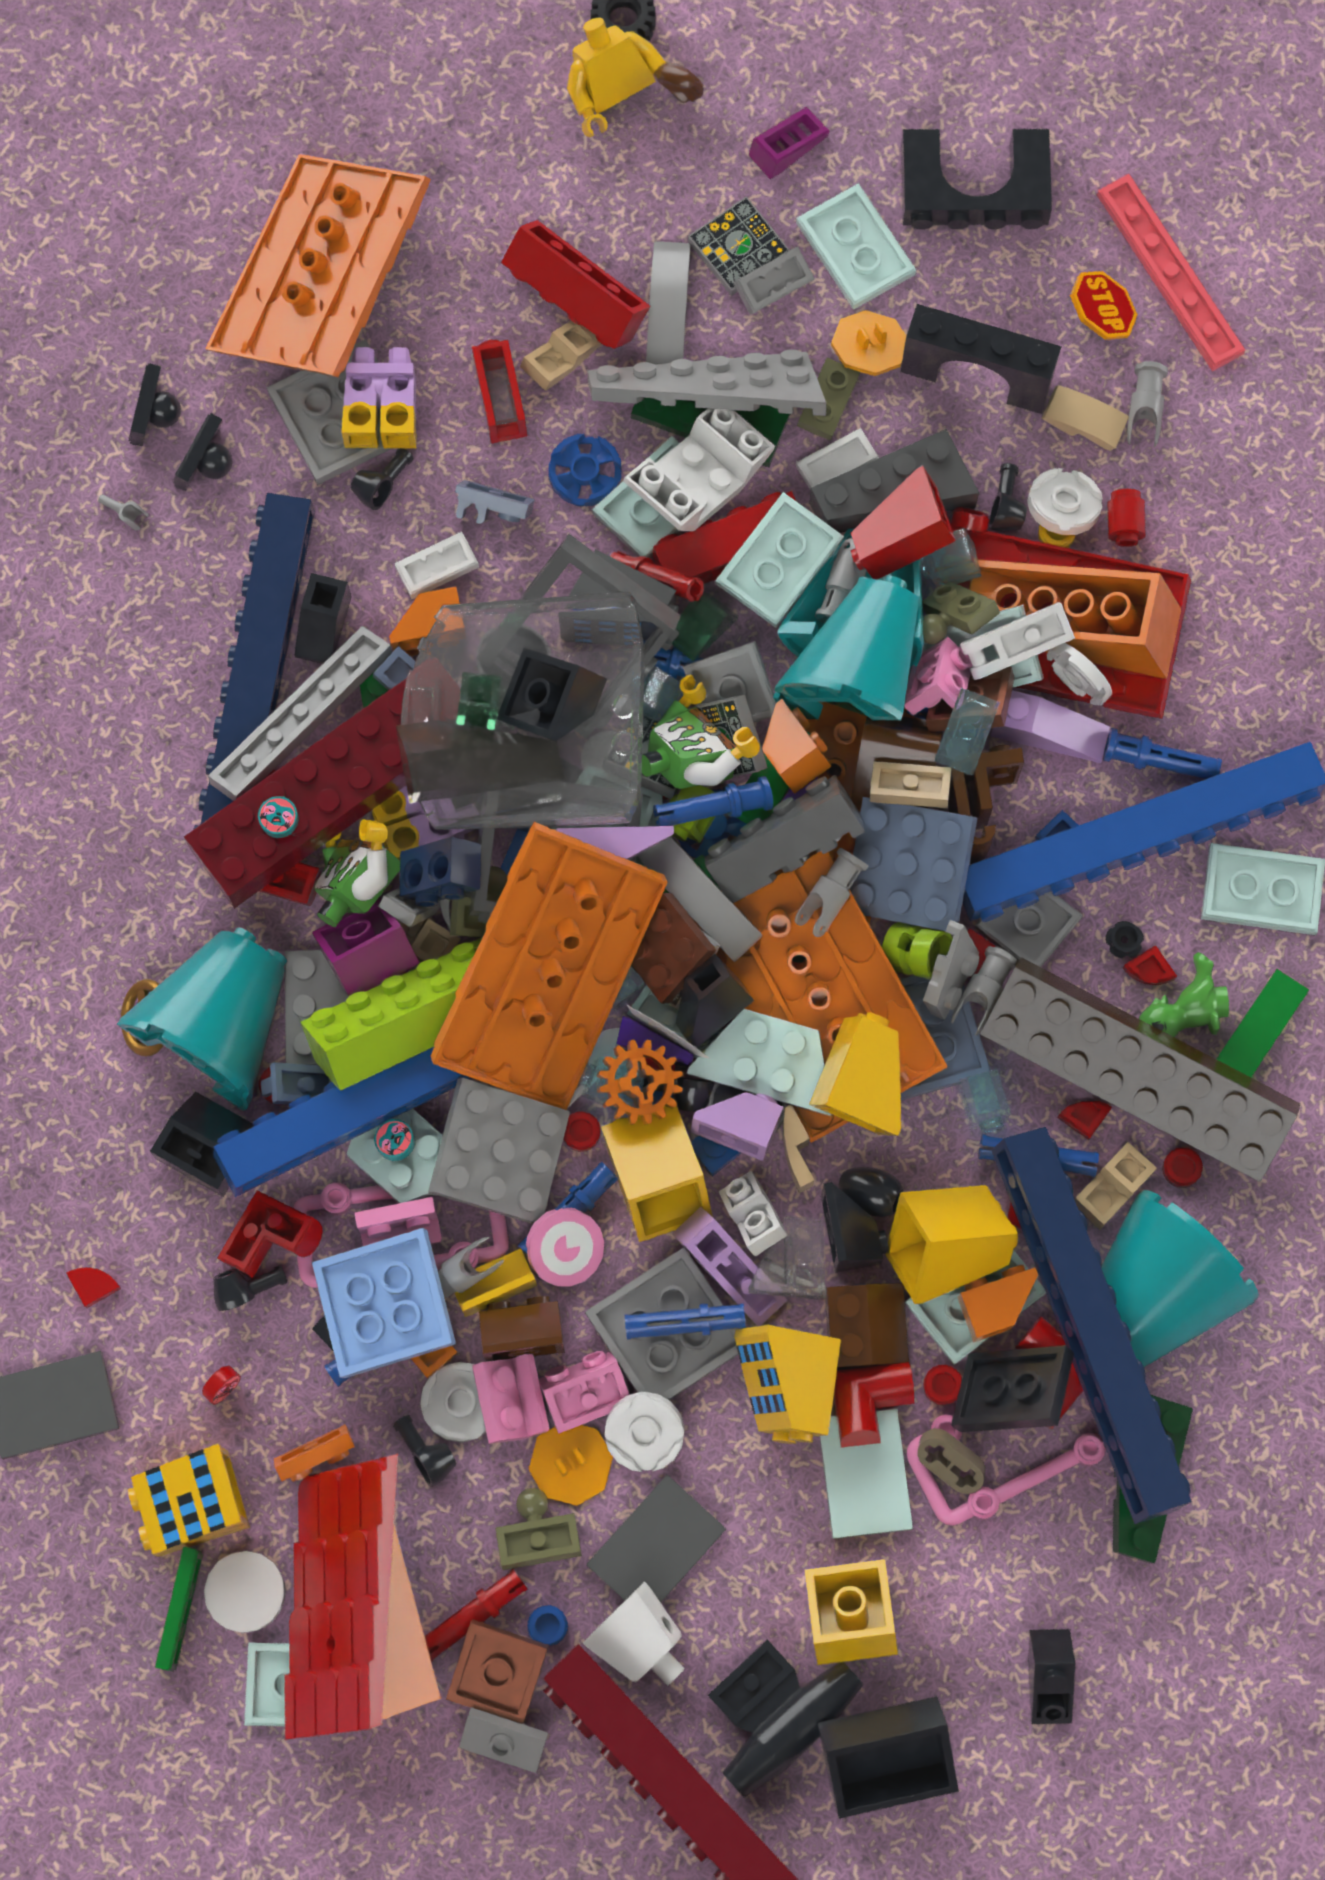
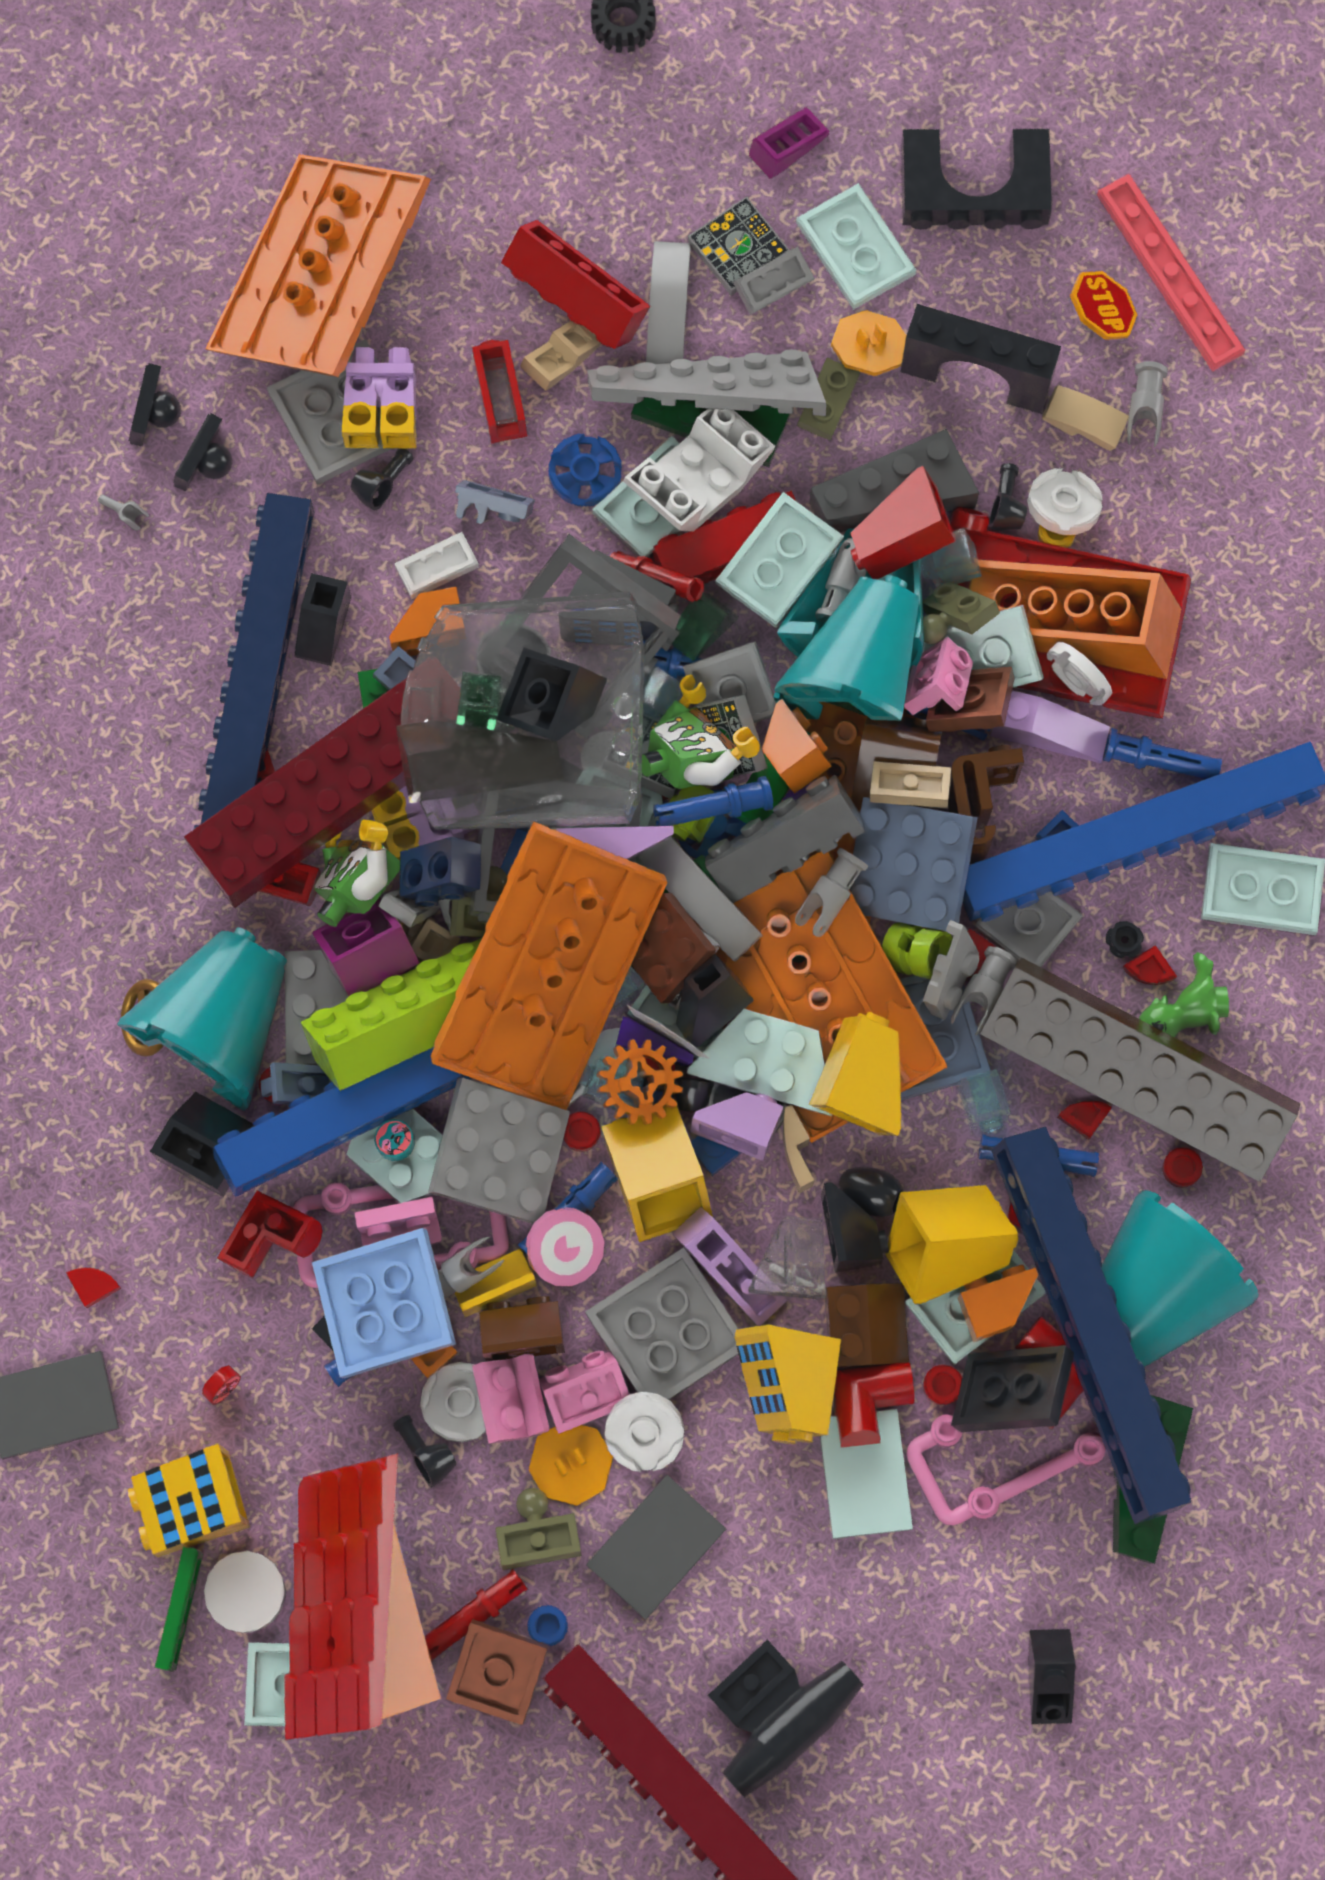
light grey plate [208,626,392,801] -> none
black bar [213,1265,287,1311] -> none
tile [258,796,299,838] -> none
orange plate [273,1424,355,1482] -> none
light grey plate [459,1707,548,1773] -> none
yellow torso [567,18,704,137] -> none
white torso [583,1581,685,1686] -> none
blue pin [625,1303,746,1340] -> none
white slope [719,1171,788,1256] -> none
white tile [796,428,879,490] -> none
yellow brick [805,1559,898,1665] -> none
black piece [818,1696,959,1819] -> none
dark tan beam [917,1428,986,1494] -> none
clear light blue plate [934,688,1000,775] -> none
white plate [960,602,1075,680] -> none
tan slope [1074,1142,1157,1230] -> none
red brick [1107,488,1146,547] -> none
green tile [1216,969,1309,1077] -> none

